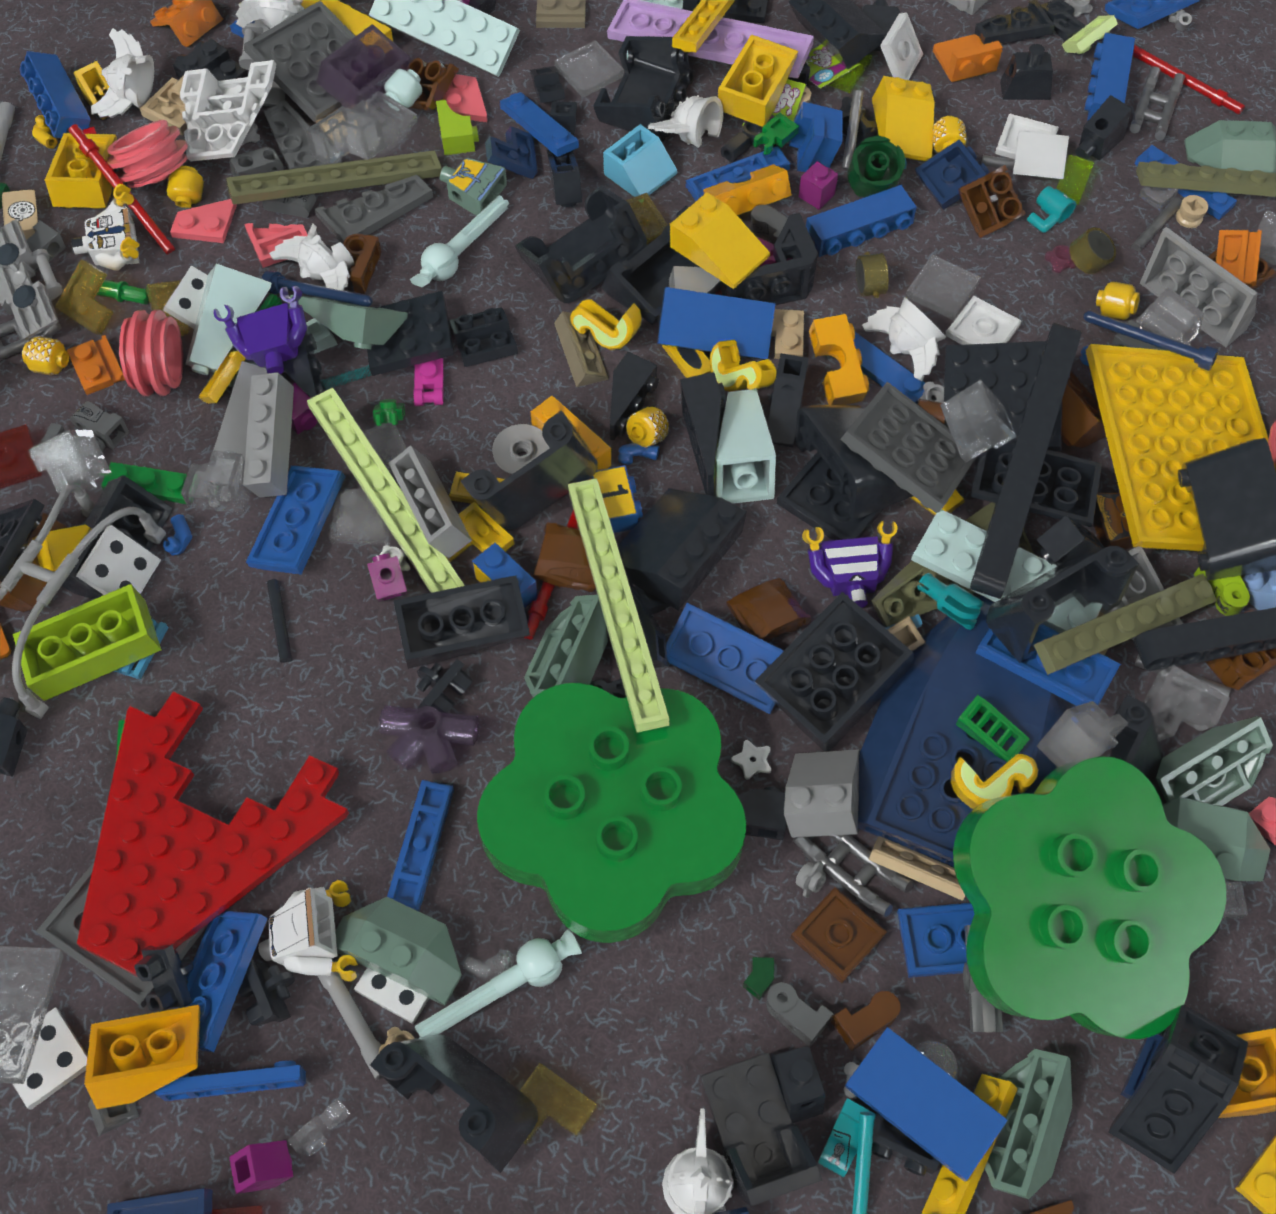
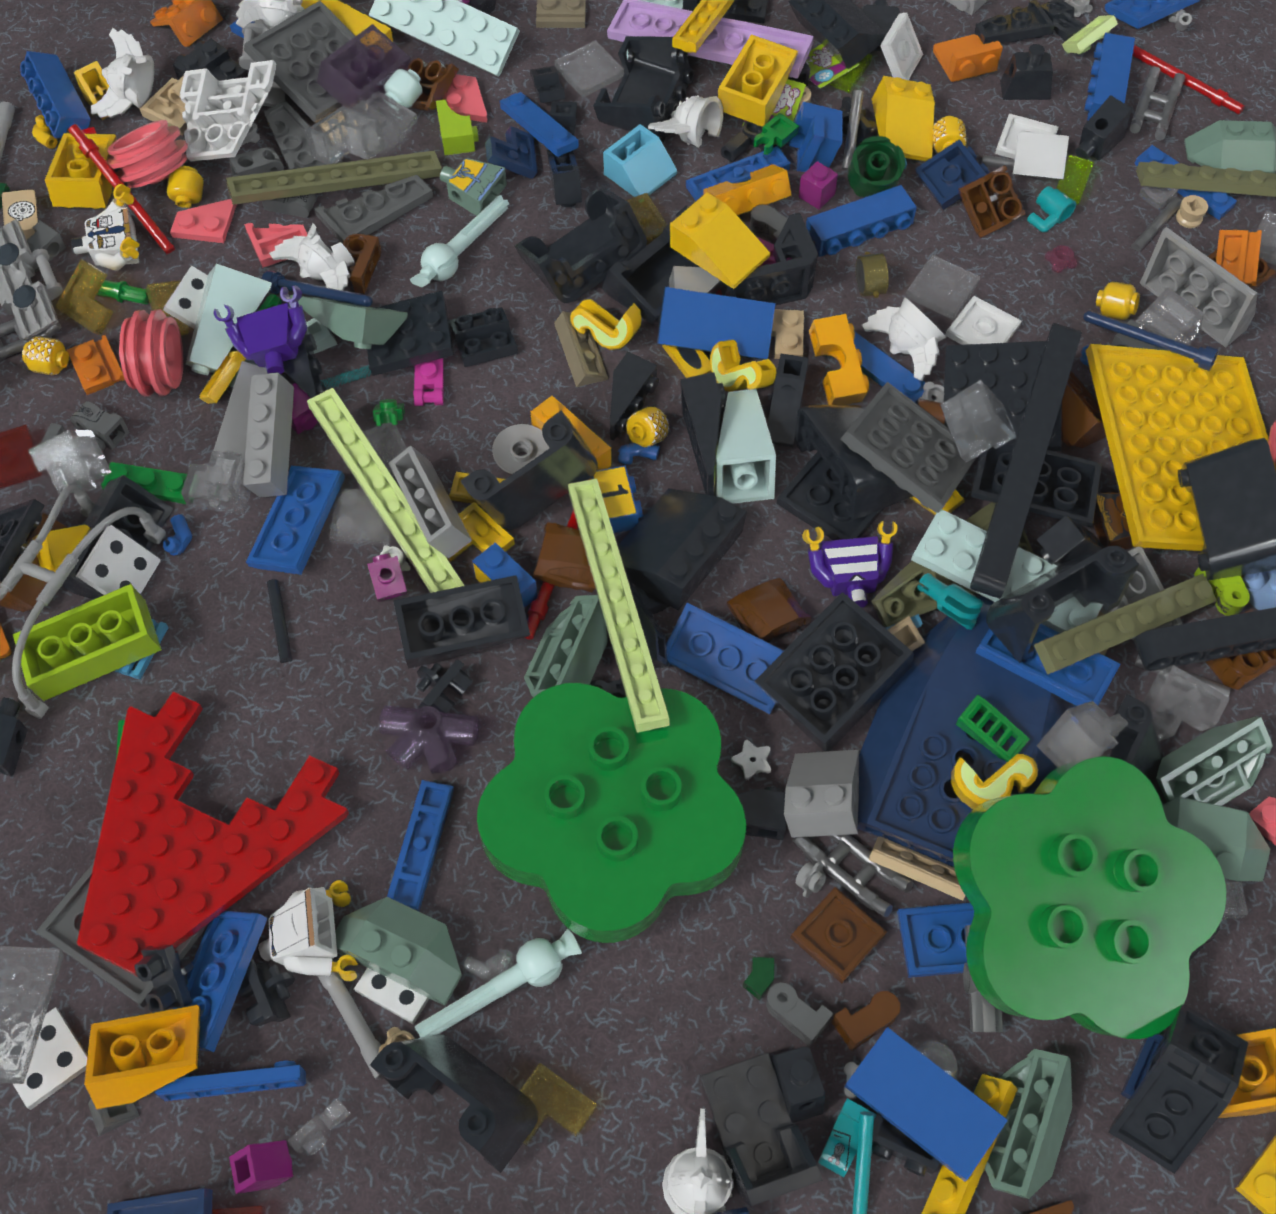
clear yellow piece [1069,227,1116,275] -> none

